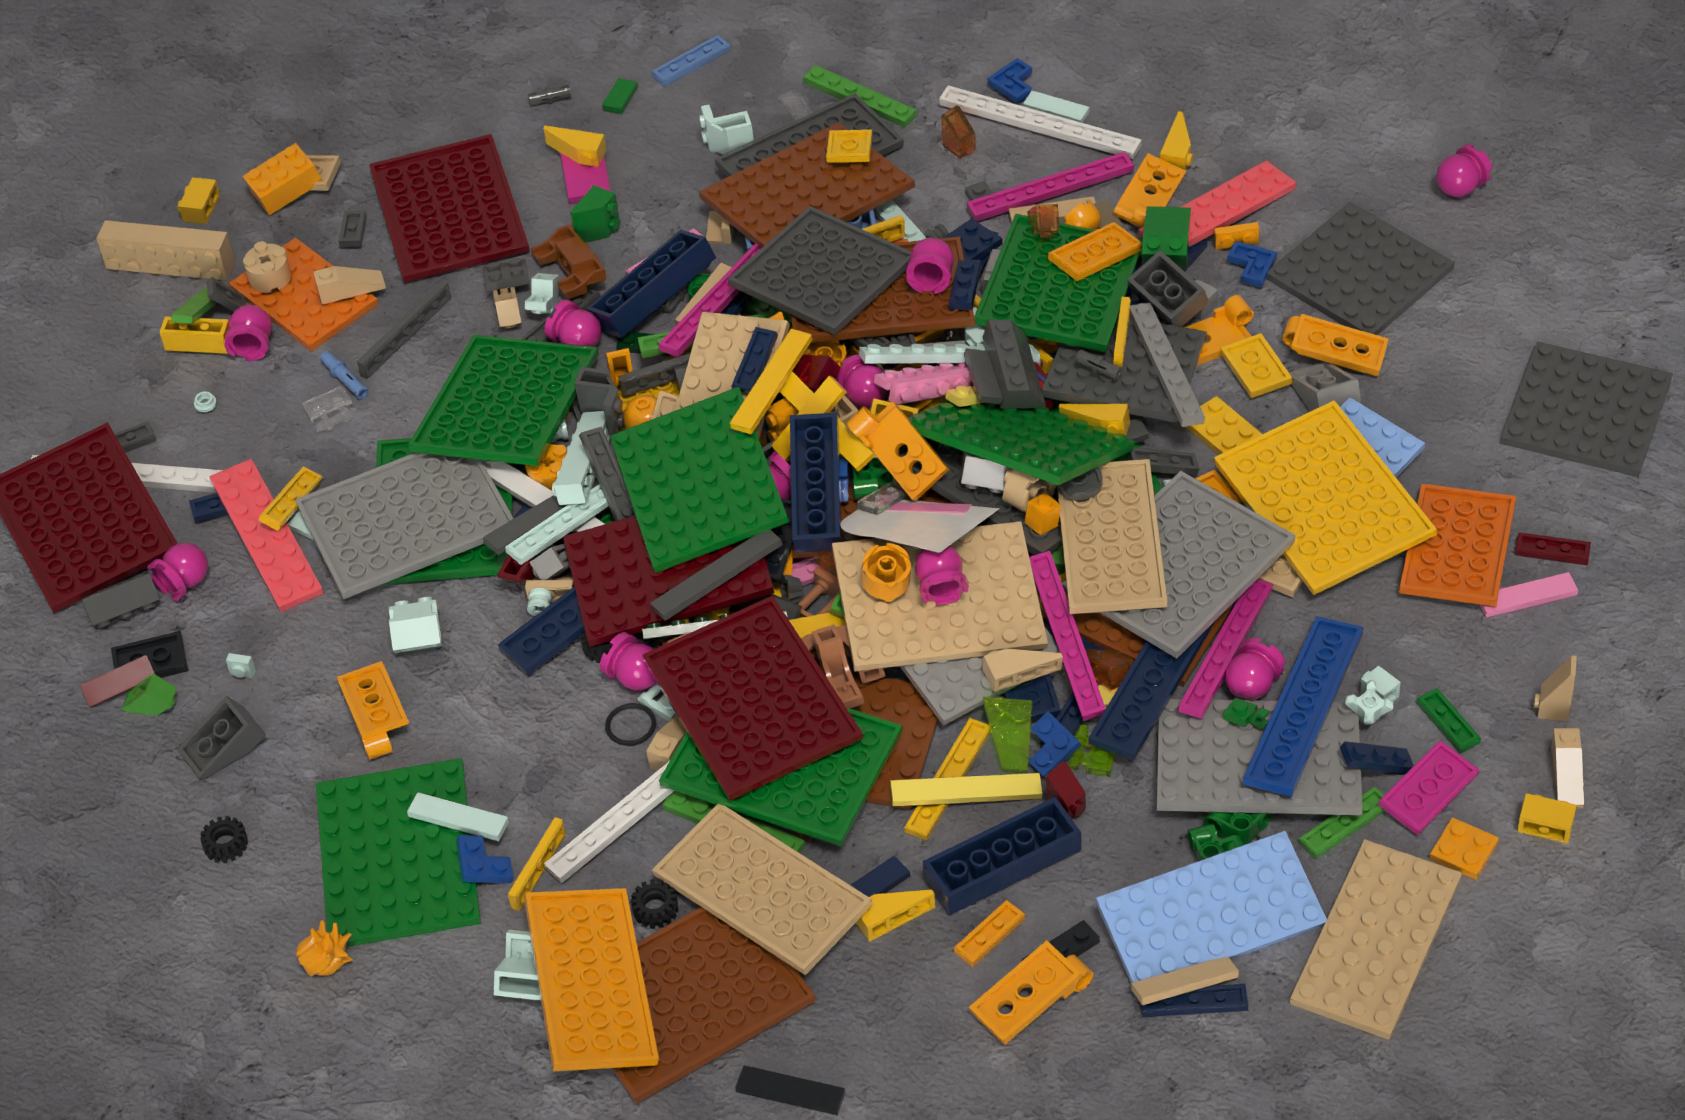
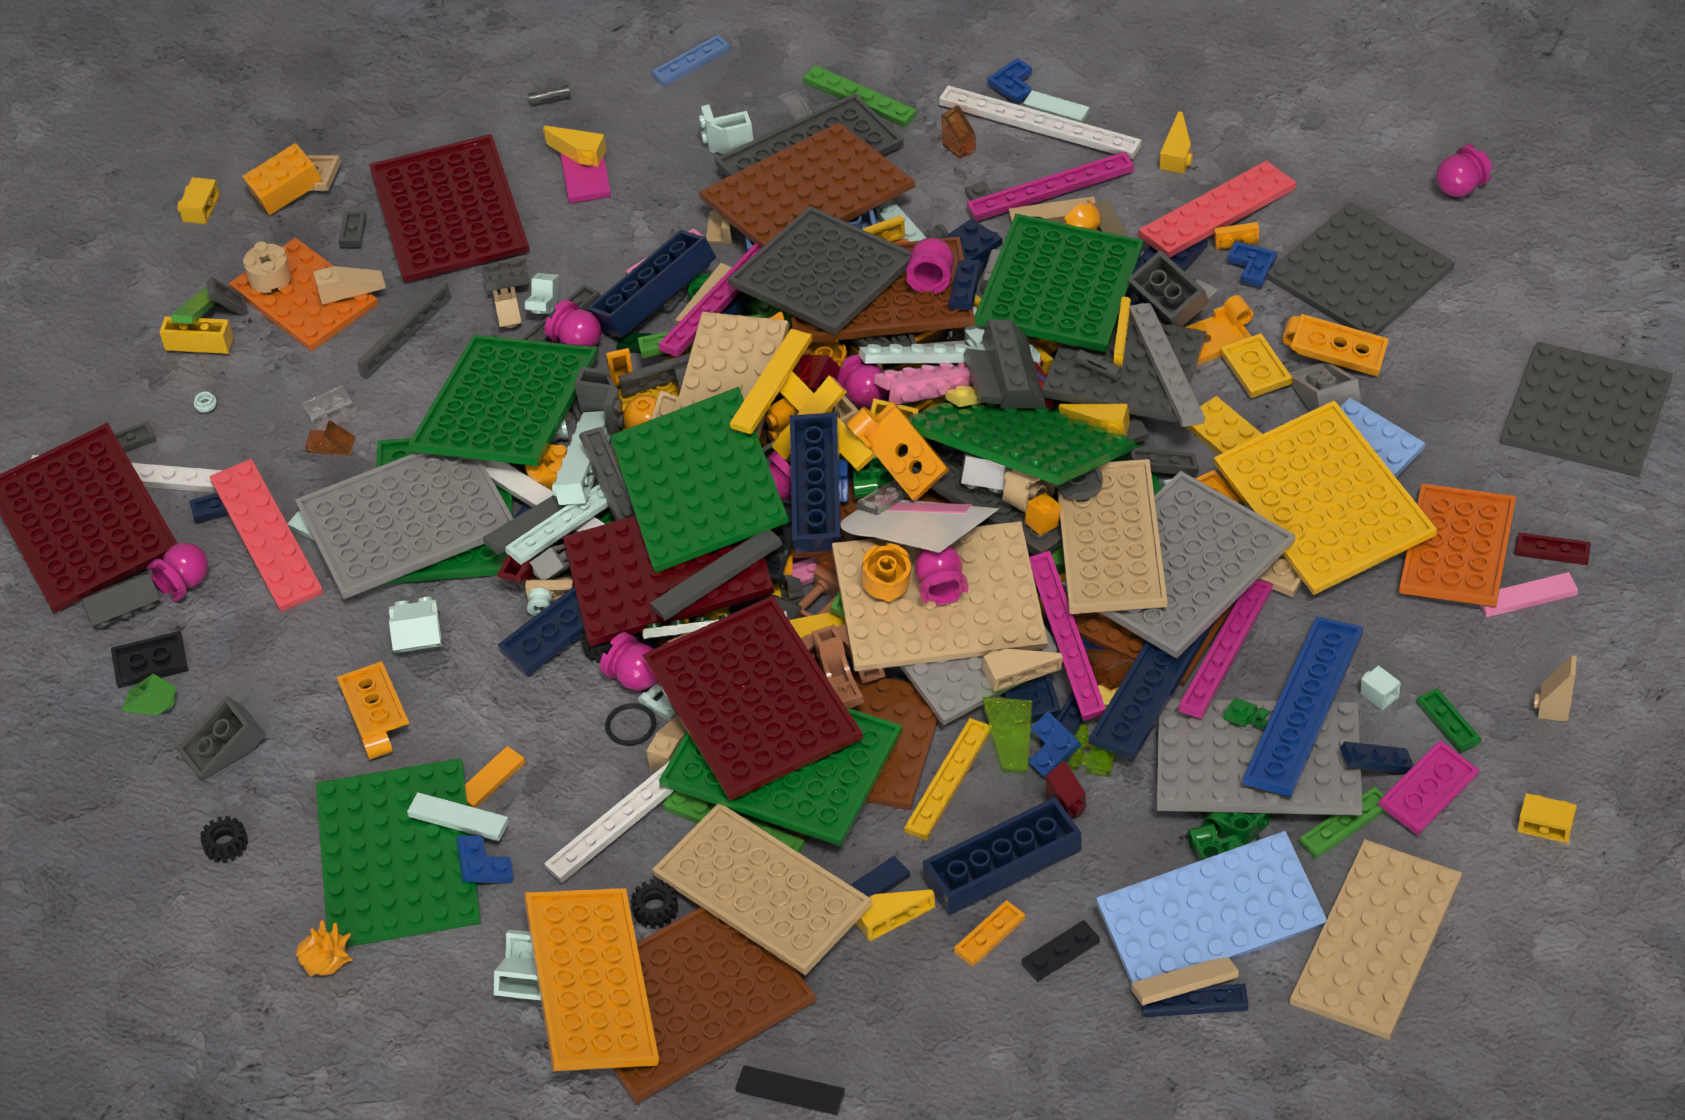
tile [80,655,156,708] -> none
tan brick [96,220,236,281] -> none
dark pink tile [224,305,272,361] -> none
light aqua plate [226,653,256,679] -> none
yellow tile [258,466,323,531] -> none
medium blue pin [320,351,369,399] -> none
yellow tile [508,817,566,911] -> none
dark orange bracket [531,224,606,299] -> none
green slope [570,185,620,243] -> none
green tile [602,78,638,114] -> none
dark blue tile [731,327,778,394] -> none
yellow plate [826,130,873,163] -> none
light yellow tile [890,773,1043,806] -> none
light orange hinge [969,940,1094,1045] -> none
clear orange slope [1027,204,1060,238] -> none
light orange tile [1048,222,1142,281] -> none
light orange hinge [1113,153,1186,228] -> none
green slope [1142,206,1191,268] -> none
dark pink tile [1225,638,1286,701] -> none
light aqua rock [1345,680,1394,725] -> none
light orange plate [1429,817,1499,880] -> none
slope [1551,728,1584,807] -> none
none -> clear orange slope [305,420,355,456]
none -> light orange tile [465,746,526,808]

